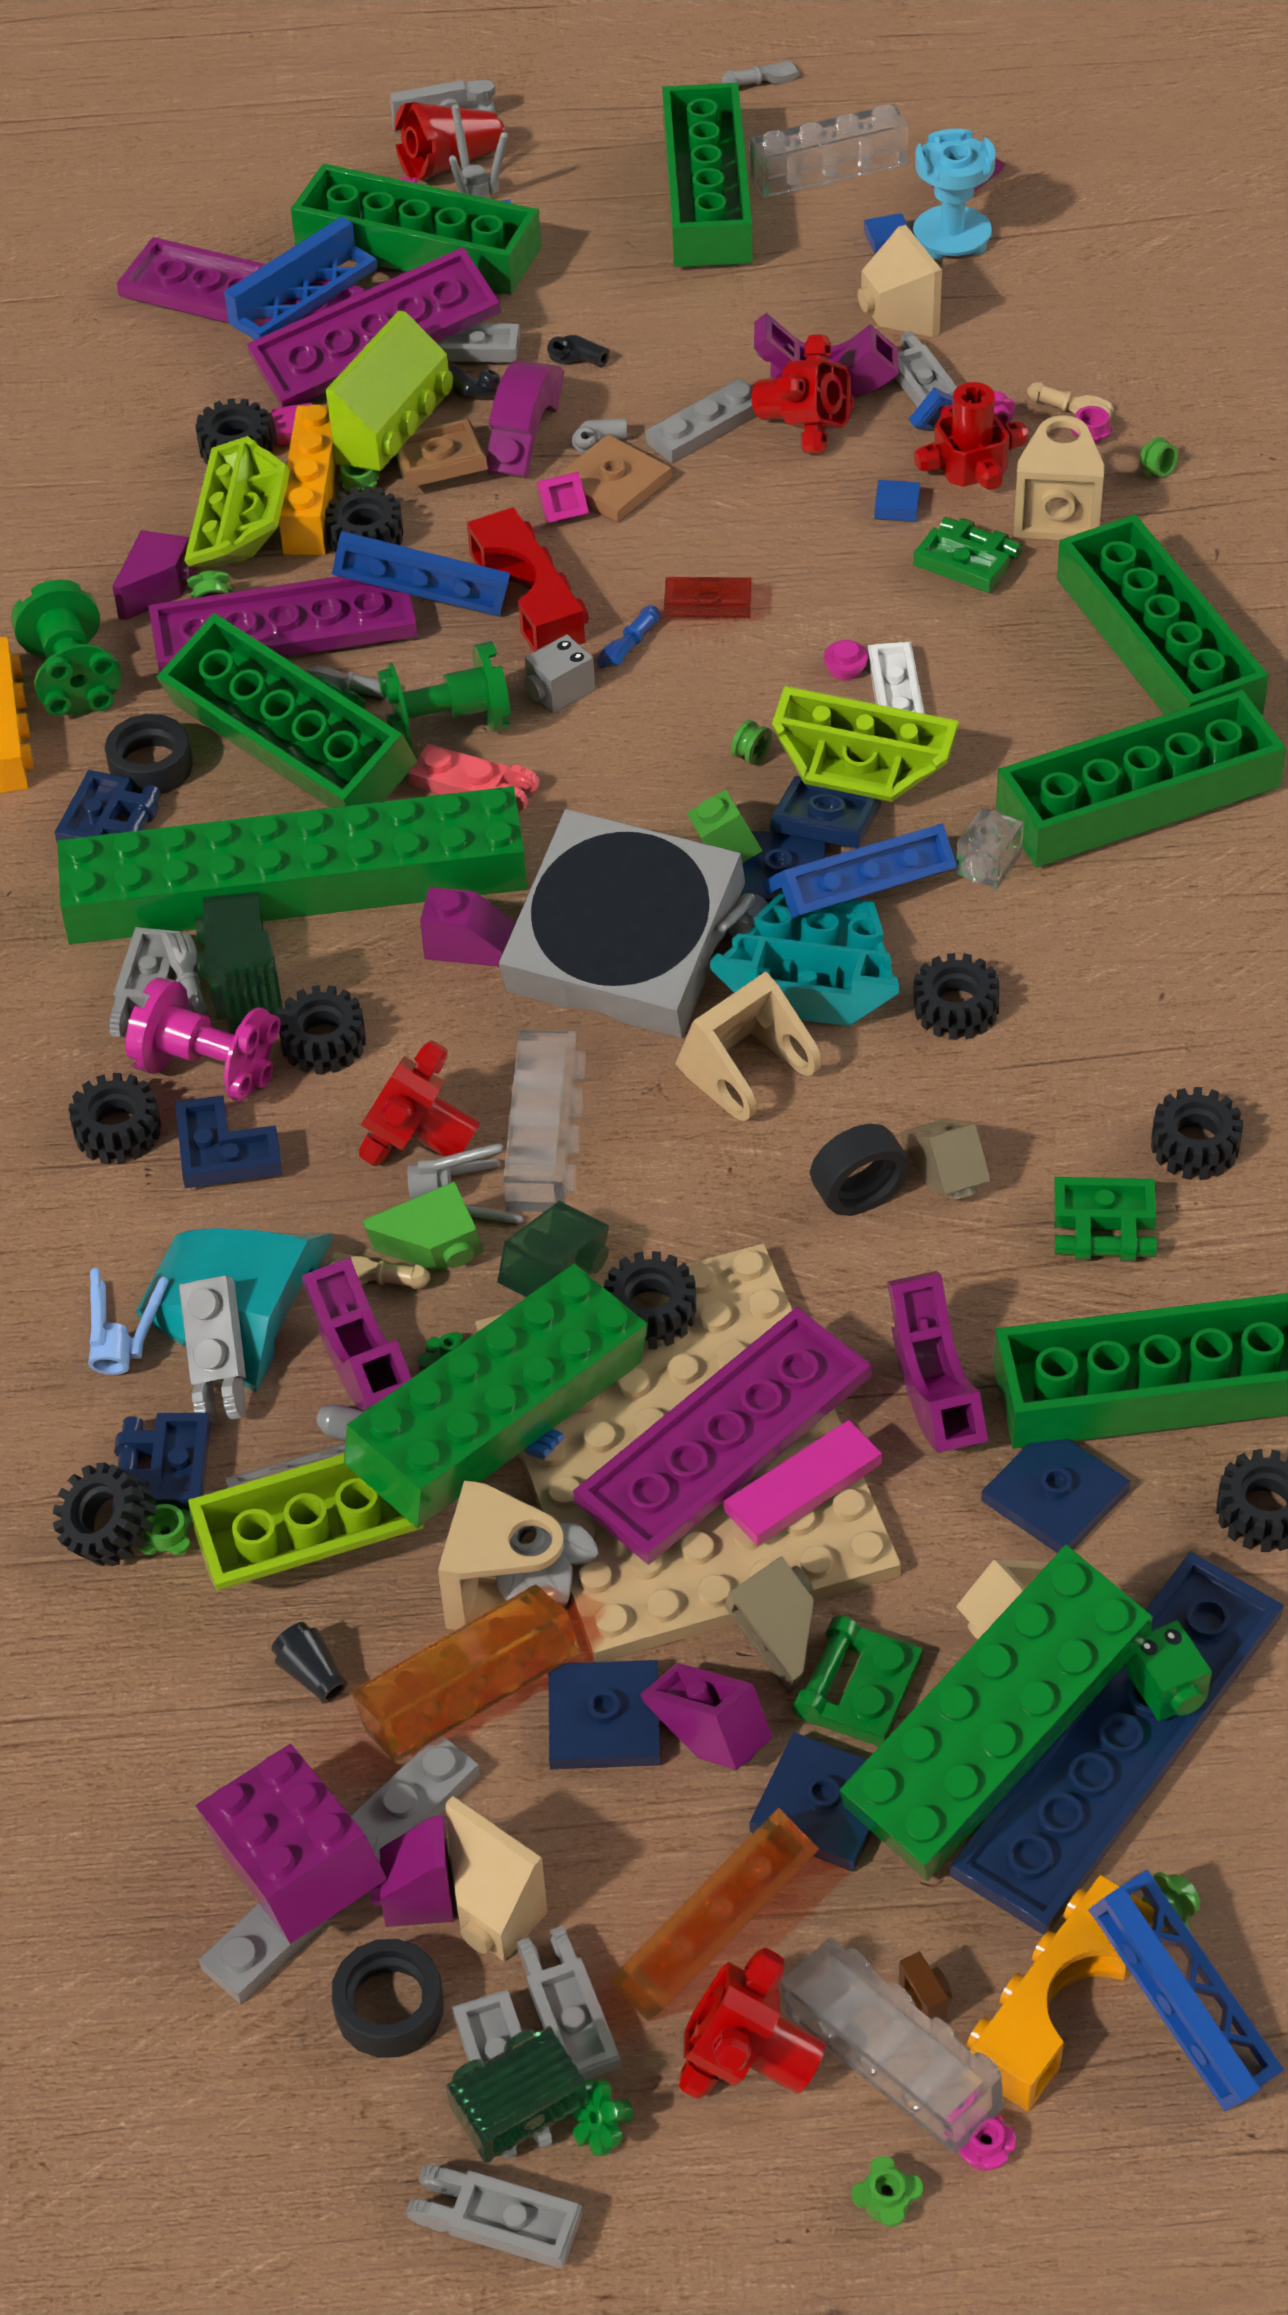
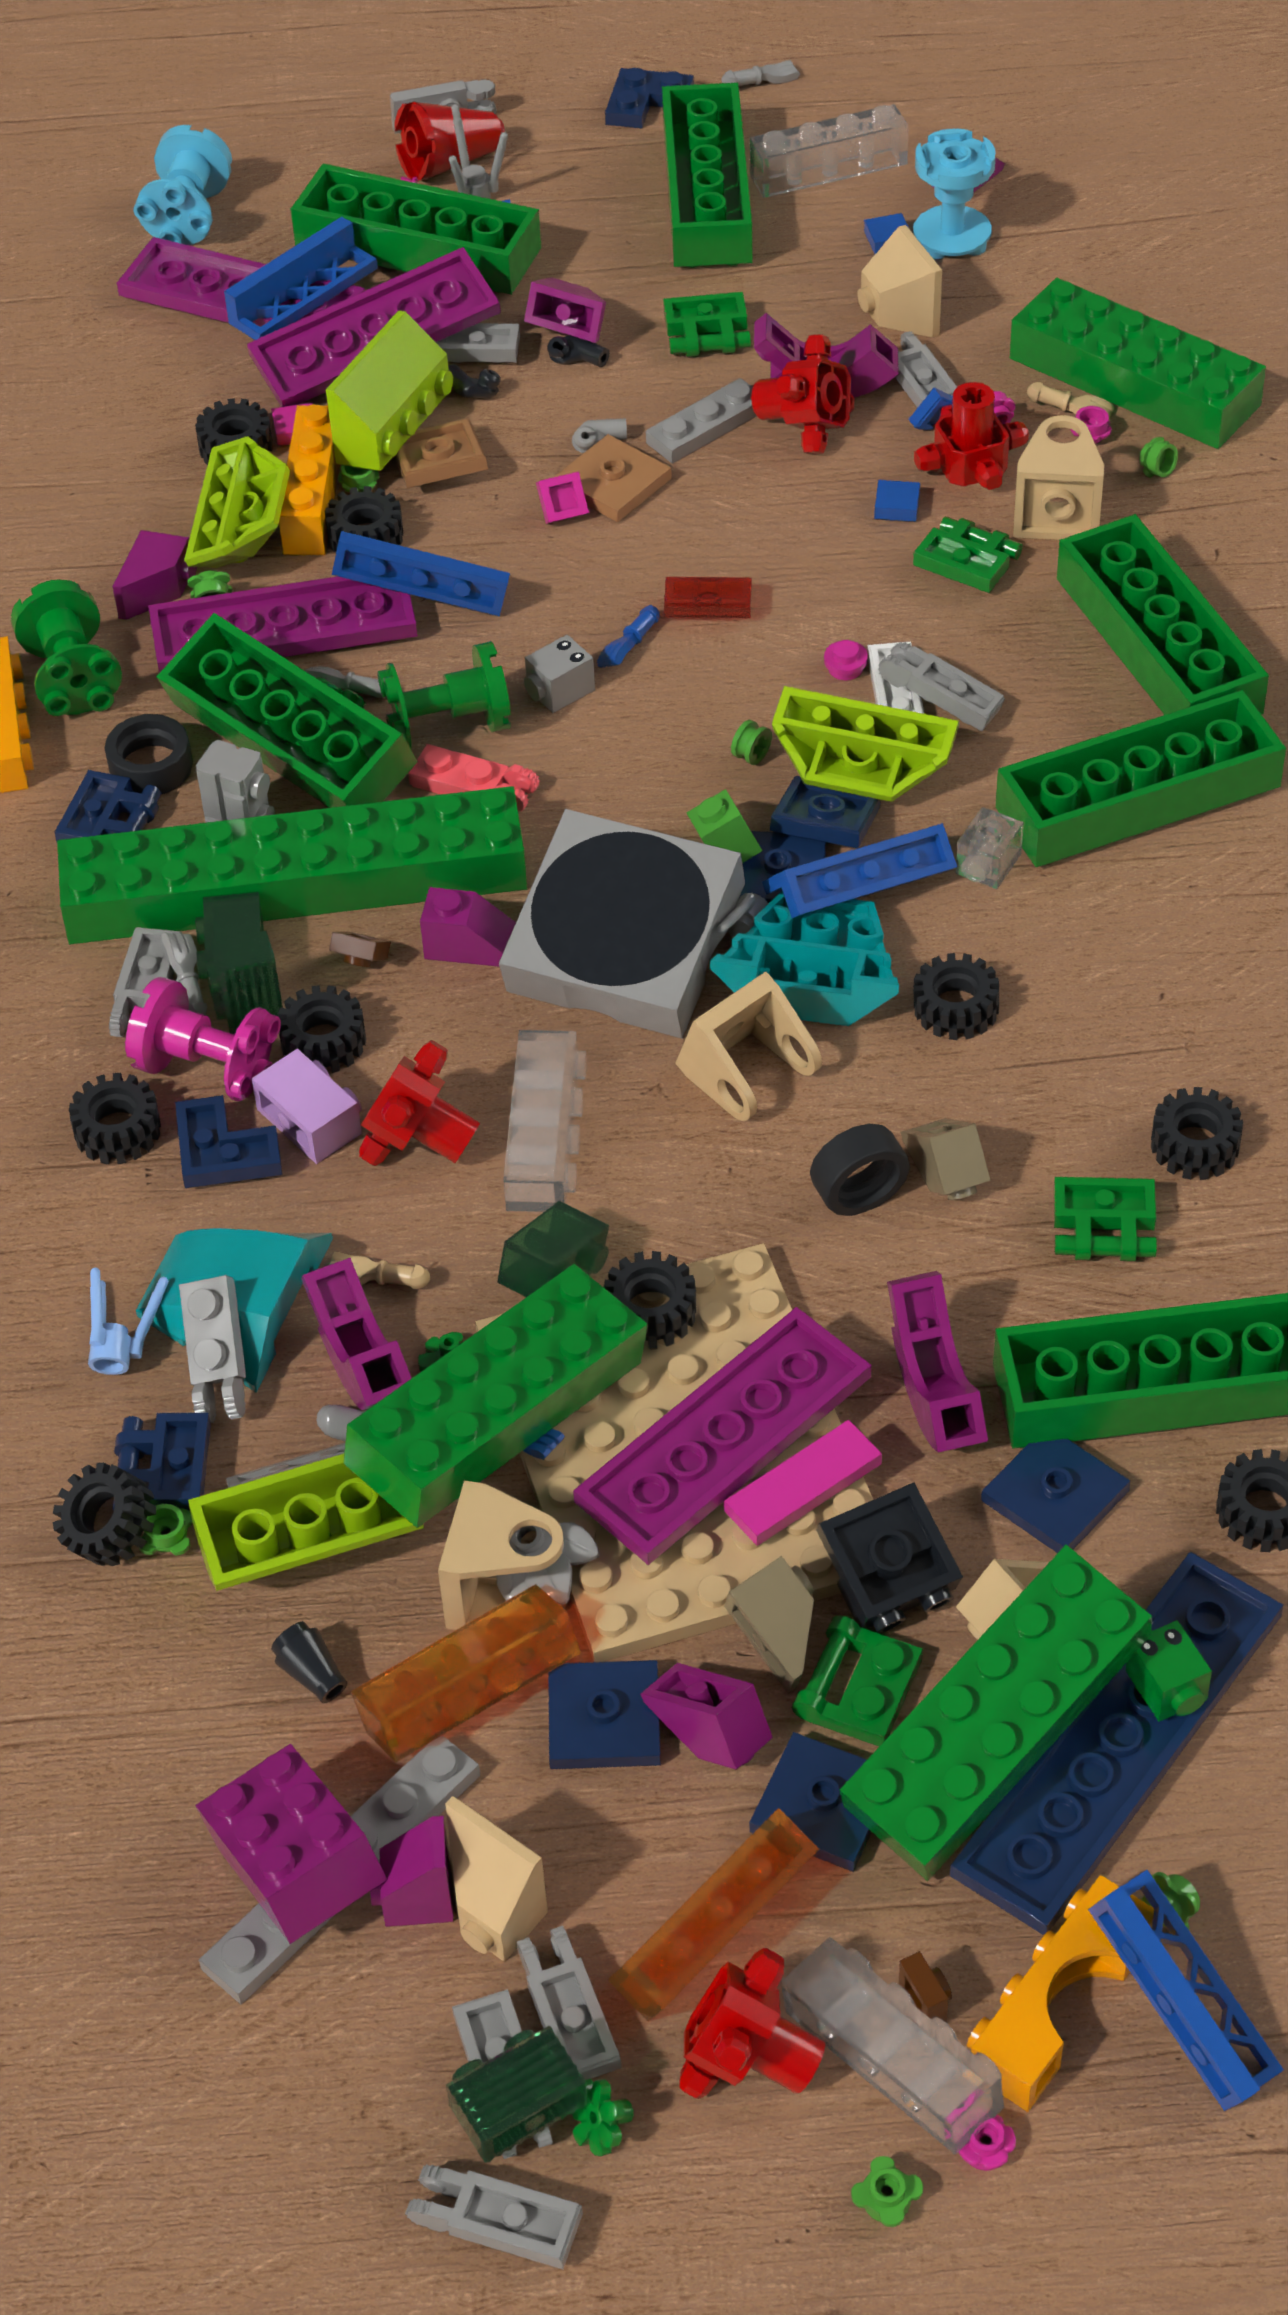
black tyre [332,1939,444,2058] -> none
bright green slope [362,1181,484,1272] -> none
light grey plant [407,1143,524,1225] -> none
red arch [467,507,589,652] -> none
magenta arch [486,360,565,479] -> none
none -> medium azure piece [133,125,232,245]
none -> light grey brick [196,740,275,823]
none -> lavender brick [252,1049,362,1164]
none -> reddish brown plate [329,931,391,967]
none -> magenta slope [524,277,606,343]
none -> dark blue plate [605,68,694,129]
none -> green plate [663,292,751,357]
none -> black plate [816,1482,963,1634]
none -> light grey hinge [878,641,1005,731]
none -> green brick [1009,277,1266,449]

